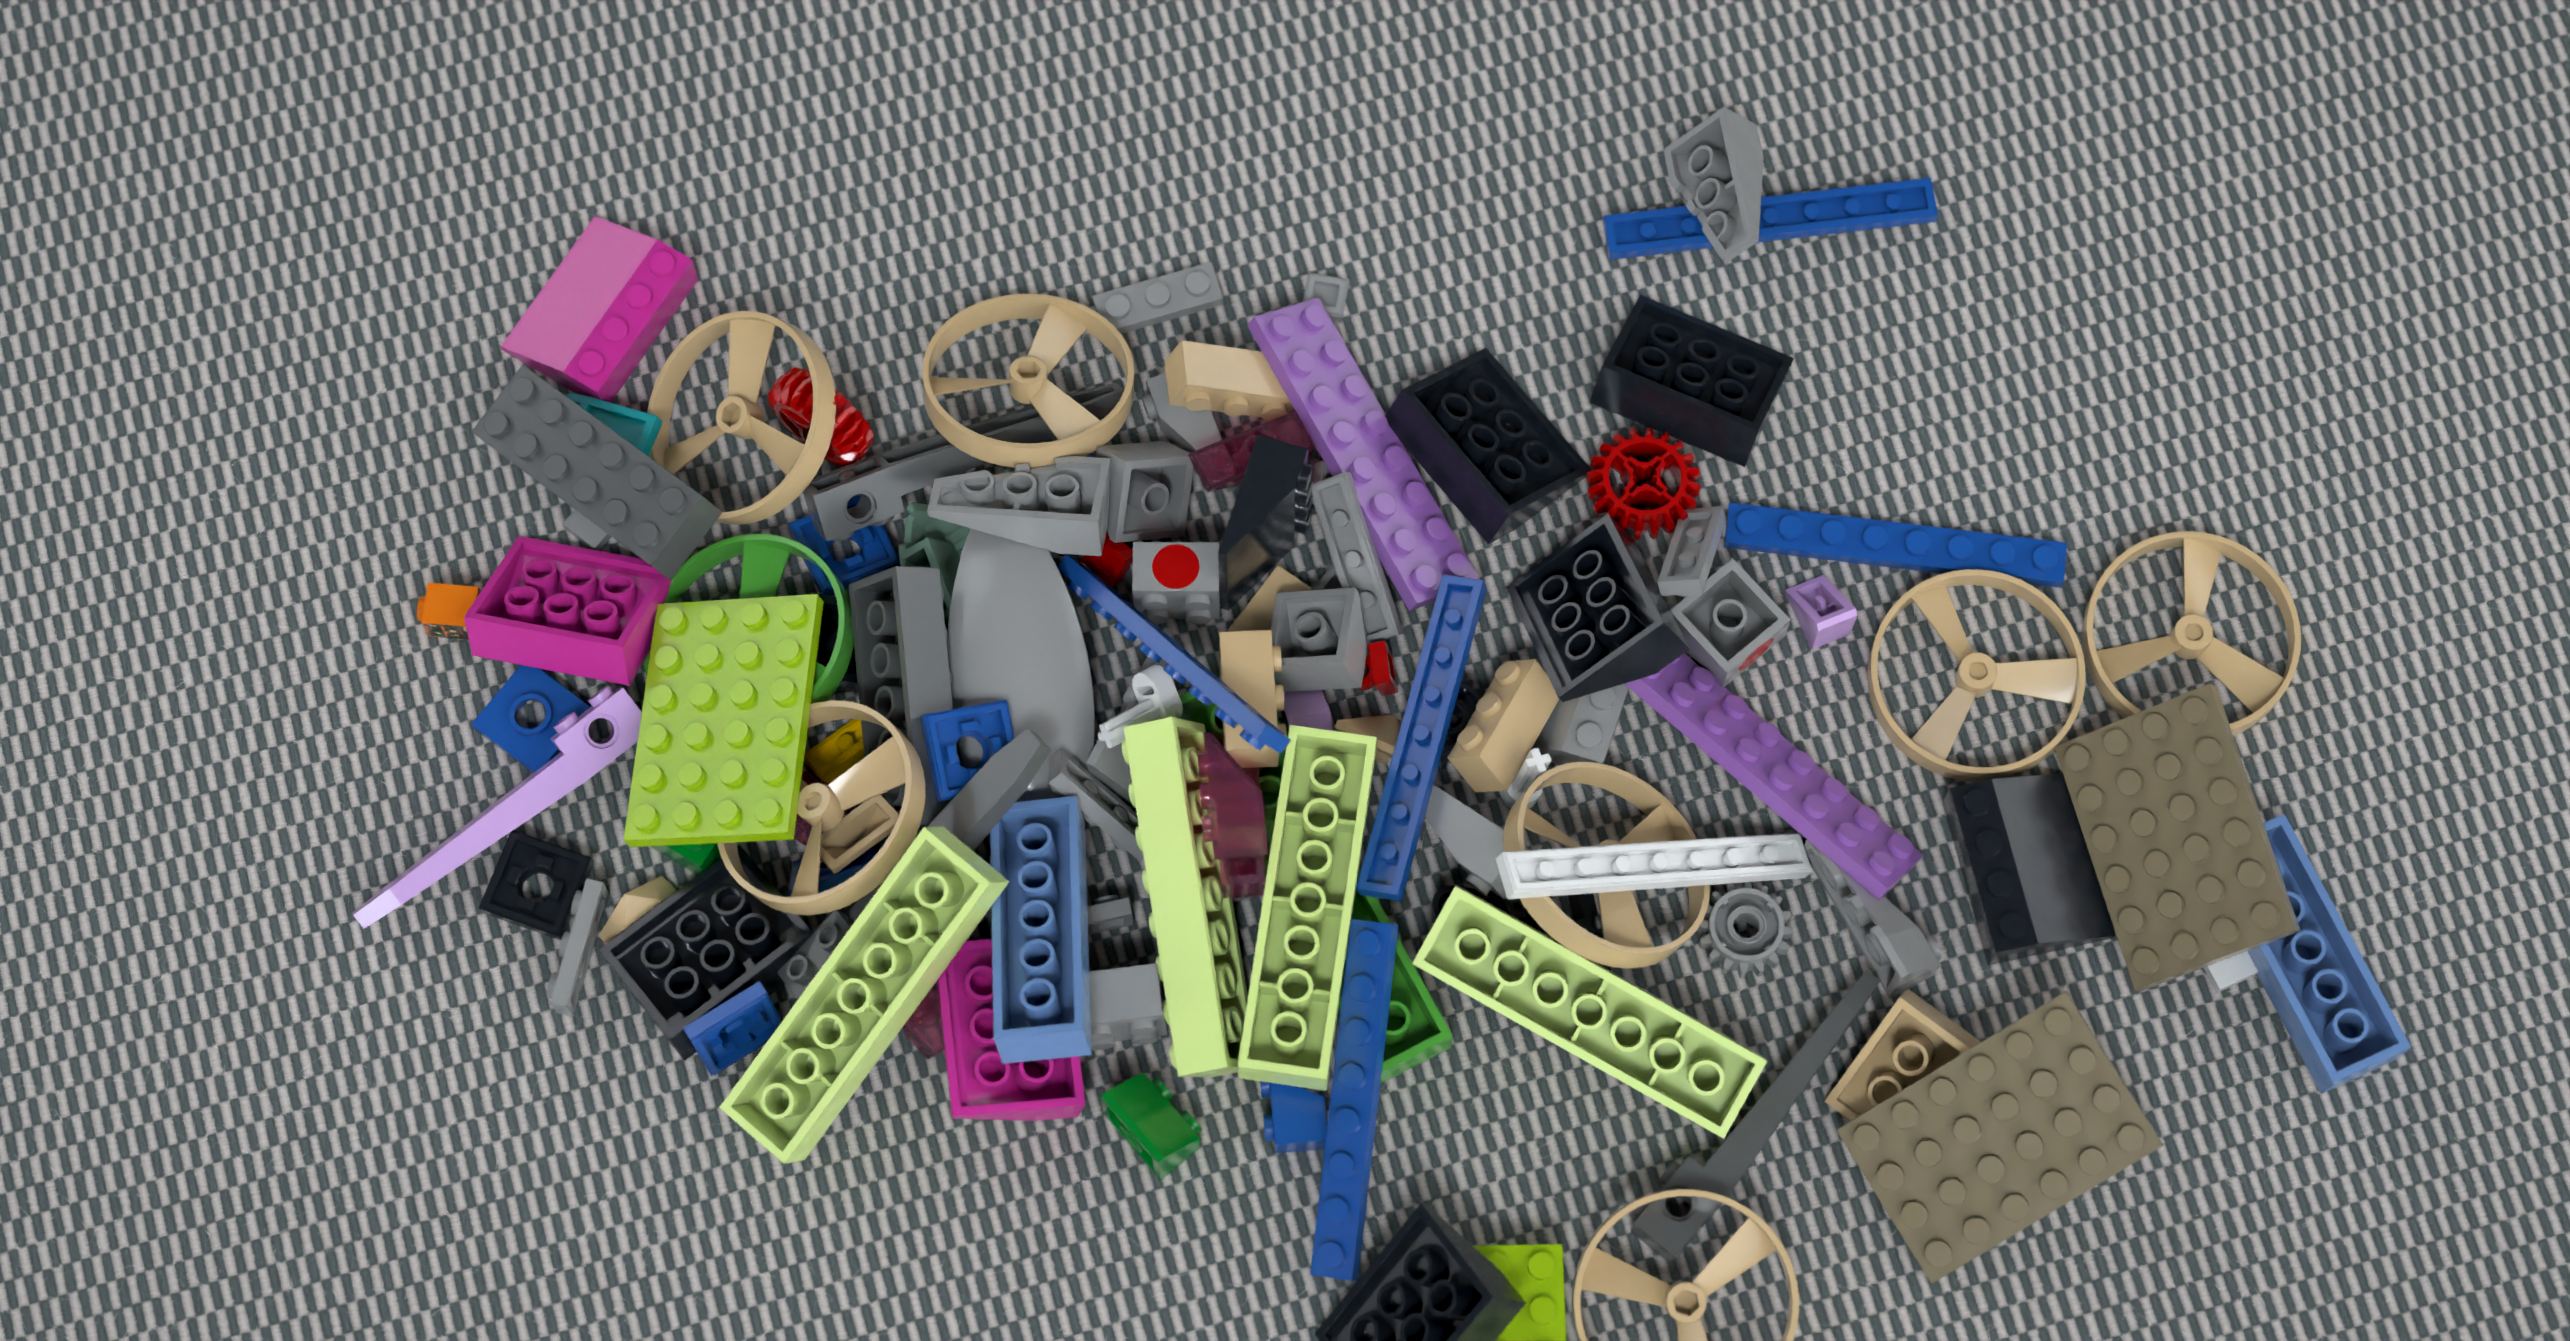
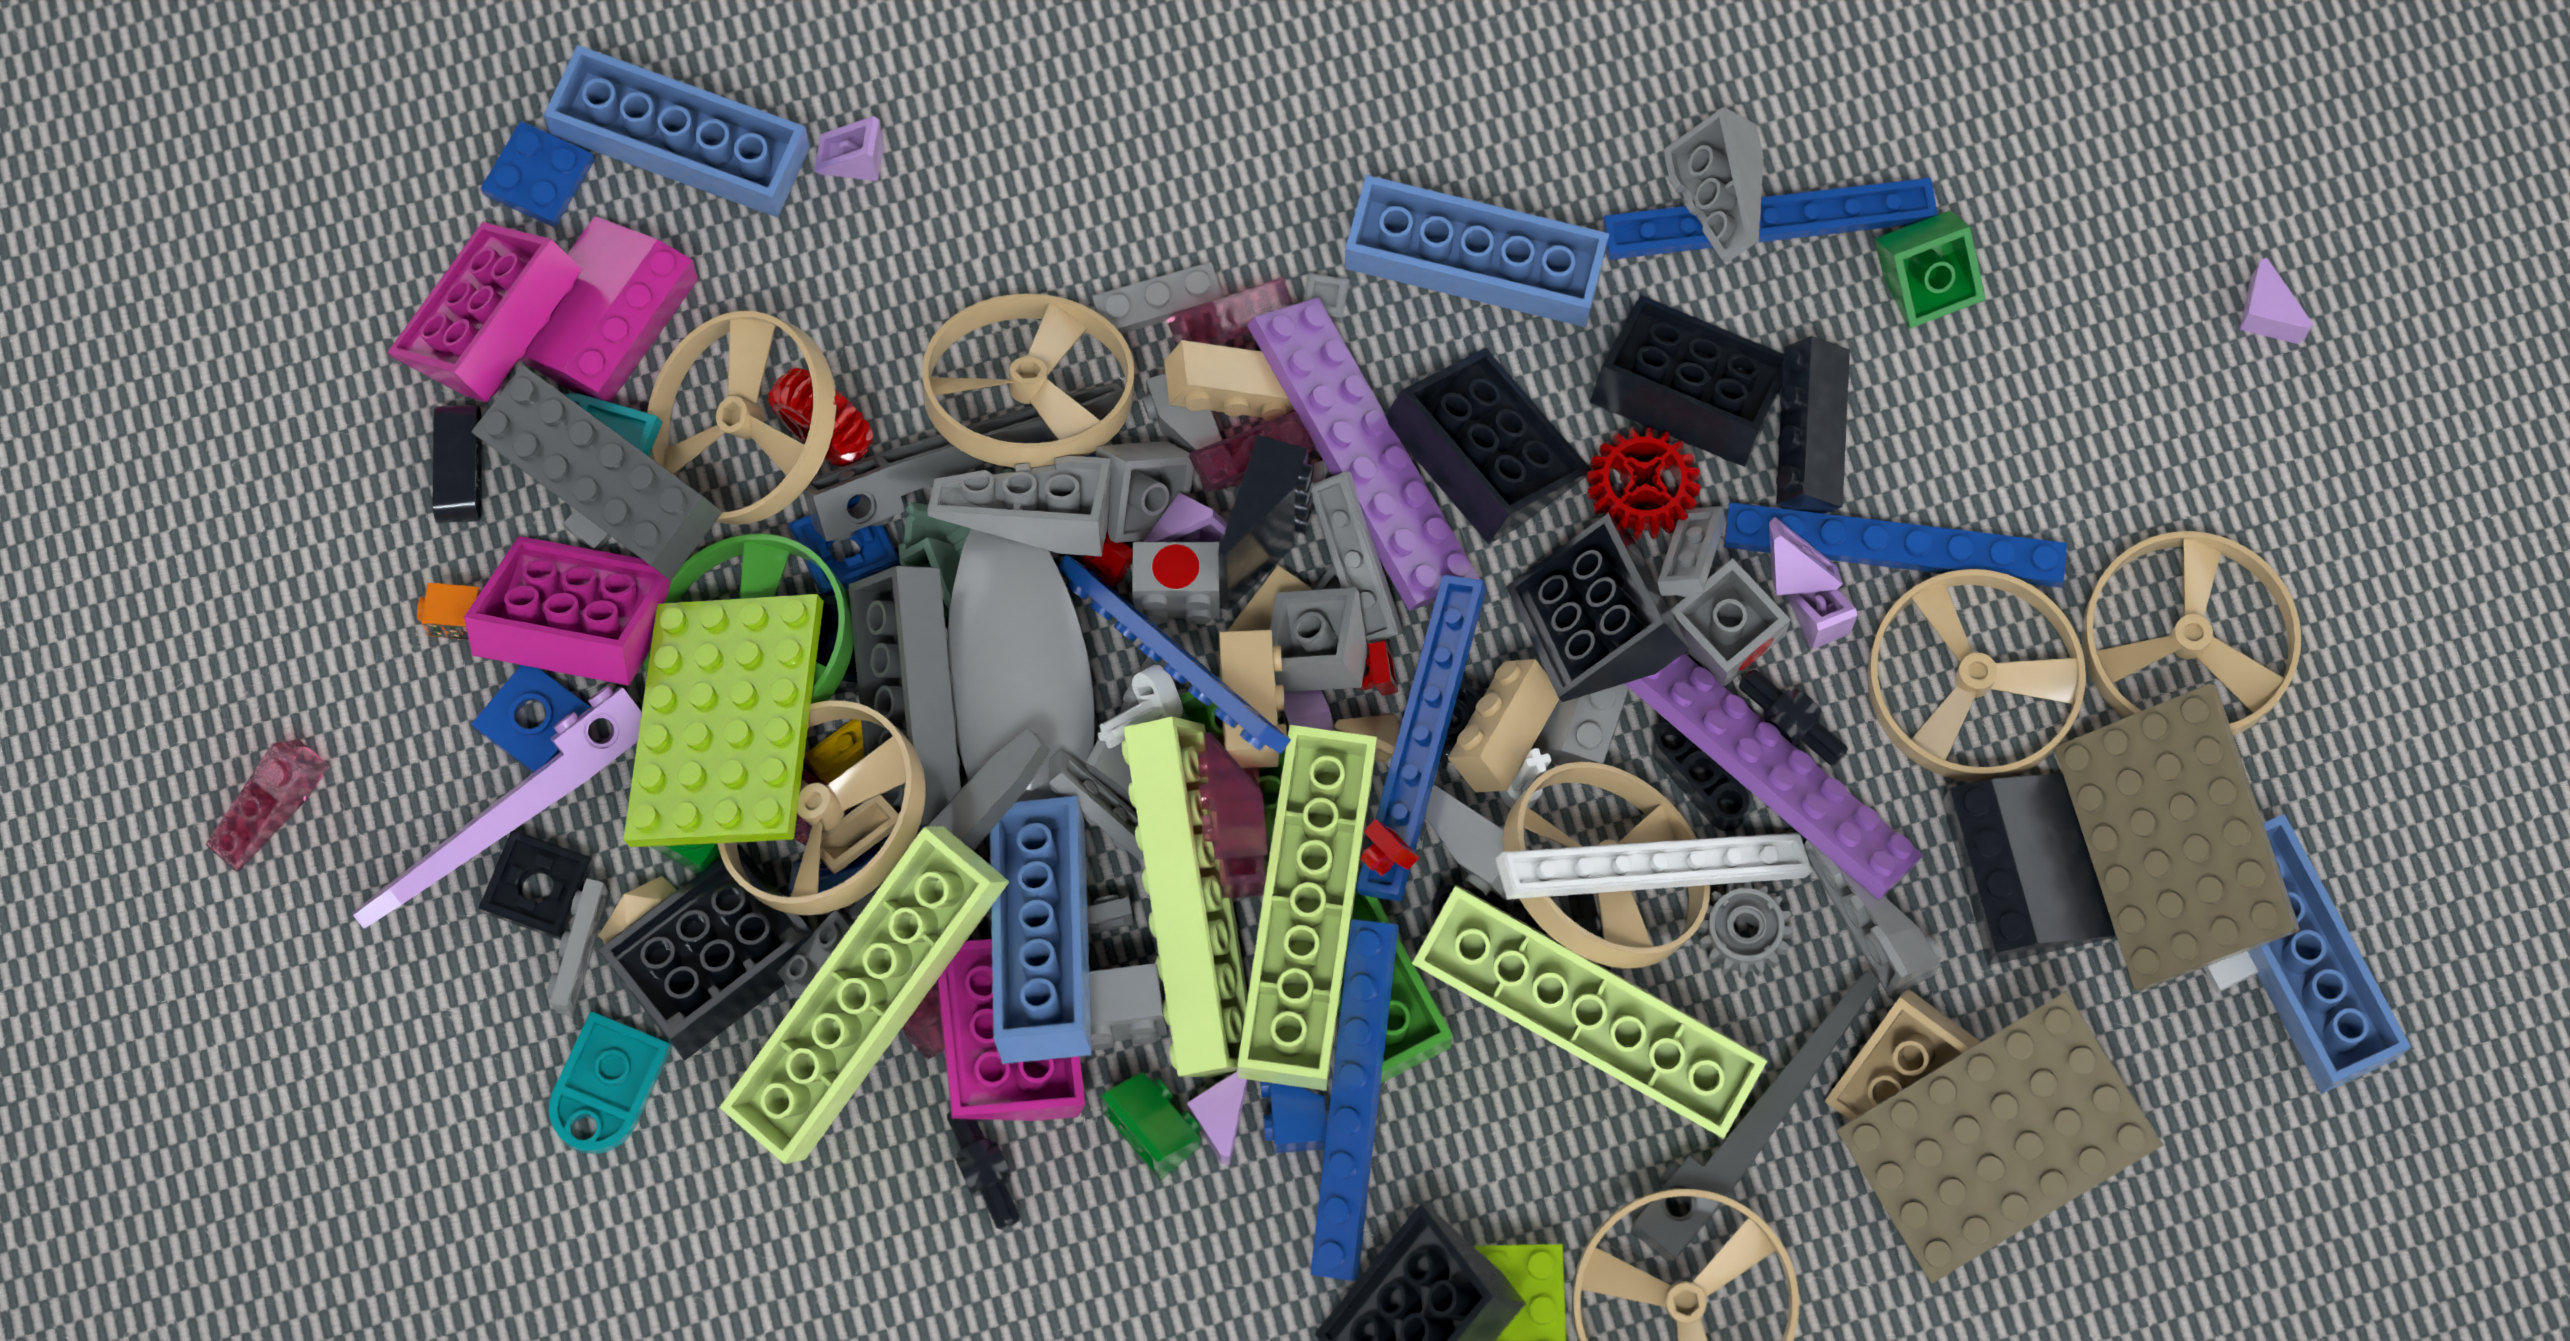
blue piece [683,981,782,1076] -> none
blue piece [920,700,1014,802] -> none
none -> clear pink slope [205,739,330,872]
none -> dark pink slope [387,222,583,402]
none -> black beam [432,405,482,523]
none -> blue plate [480,121,595,228]
none -> medium blue brick [544,45,810,218]
none -> teal tile [549,1011,672,1154]
none -> lavender slope [814,116,884,181]
none -> black axle [947,1111,1020,1230]
none -> lavender slope [1144,492,1228,547]
none -> clear pink slope [1166,277,1293,346]
none -> lavender slope [1187,1071,1248,1165]
none -> medium blue brick [1345,175,1609,327]
none -> red tile [1360,819,1420,876]
none -> black beam [1651,720,1750,831]
none -> black axle [1739,669,1848,766]
none -> lavender slope [1769,517,1843,595]
none -> black brick [1776,336,1850,514]
none -> green slope [1874,210,1986,329]
none -> lavender slope [2240,257,2313,344]

